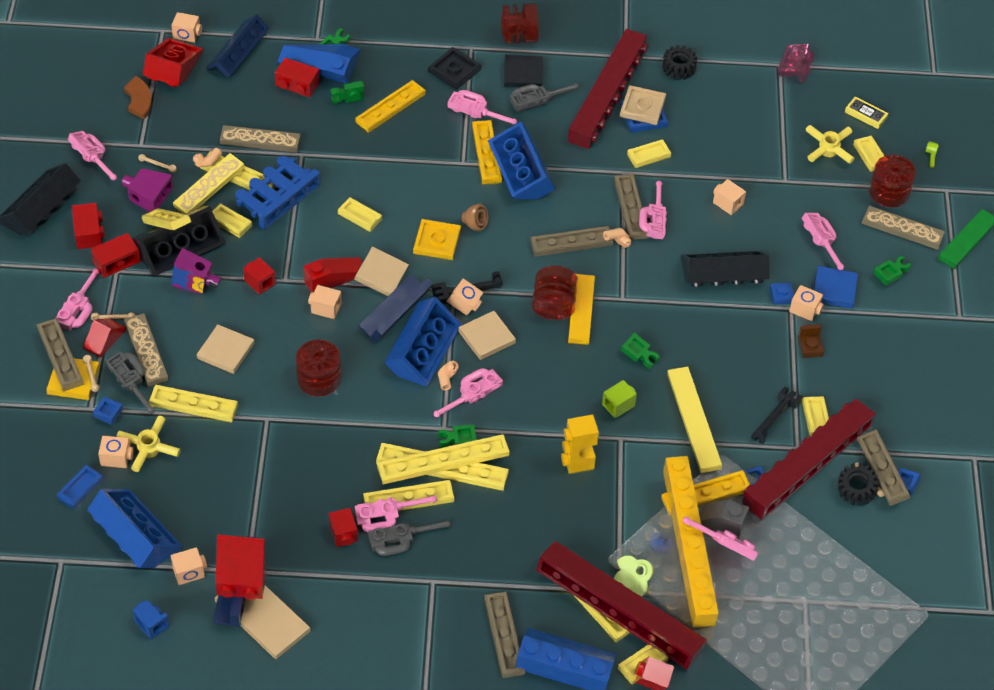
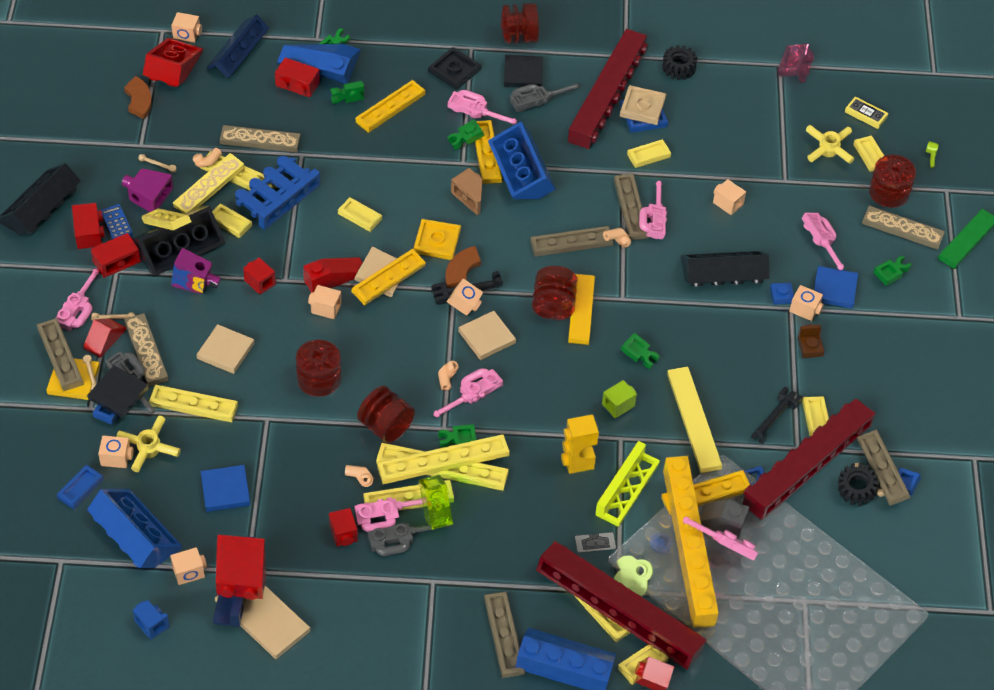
bright pink piece [68,131,117,180] -> none
dark blue panel [359,275,433,343] -> none
blue slope [384,297,462,386] -> none
medium nougat brick [462,203,488,232] -> none
none -> black tile [87,365,149,418]
none -> tile [101,204,133,239]
none -> blue tile [201,465,250,512]
none -> light nougat arm [345,465,373,487]
none -> yellow tile [351,249,426,306]
none -> clear red wheel [357,385,415,443]
none -> clear neon green brick [418,475,453,530]
none -> dark orange tile [445,246,481,288]
none -> green plate [447,119,485,150]
none -> medium nougat slope [451,168,482,215]
none -> sticker [575,532,616,553]
none -> neon yellow fence [596,441,660,527]

